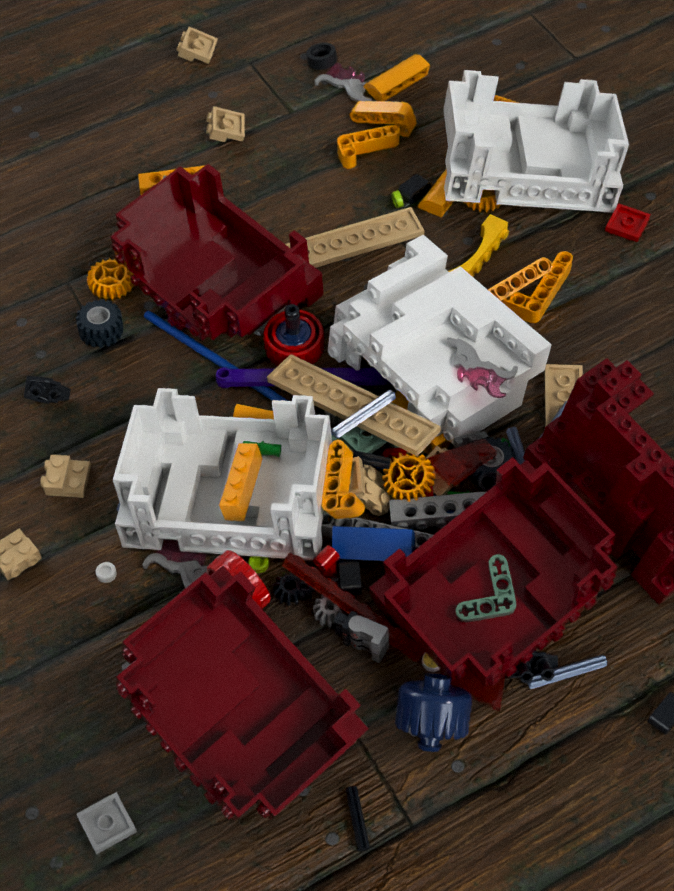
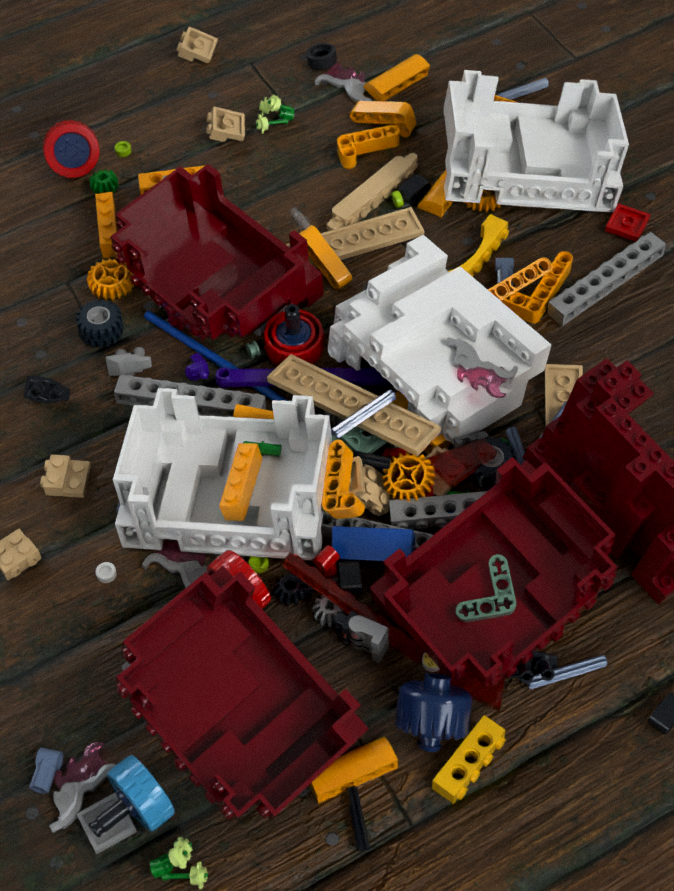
none -> sand blue piece [30,748,63,794]
none -> red wheel [43,119,100,178]
none -> piece [49,742,116,833]
none -> dark azure wheel [88,755,175,838]
none -> green gear [90,169,118,194]
none -> light orange brick [95,192,118,258]
none -> light grey connector [105,347,152,376]
none -> lime tile [114,141,131,157]
none -> light grey brick [114,374,266,417]
none -> plant [150,836,208,889]
none -> dark purple piece [185,352,210,382]
none -> sand green bush [245,340,261,359]
none -> plant [256,95,294,134]
none -> clear pin [289,207,311,230]
none -> light orange beam [299,225,352,290]
none -> light orange brick [309,737,398,803]
none -> tan hinge [326,153,418,231]
none -> yellow brick [432,715,506,804]
none -> sand blue piece [495,258,514,286]
none -> sand blue axle [497,78,549,100]
none -> light grey brick [547,232,666,326]

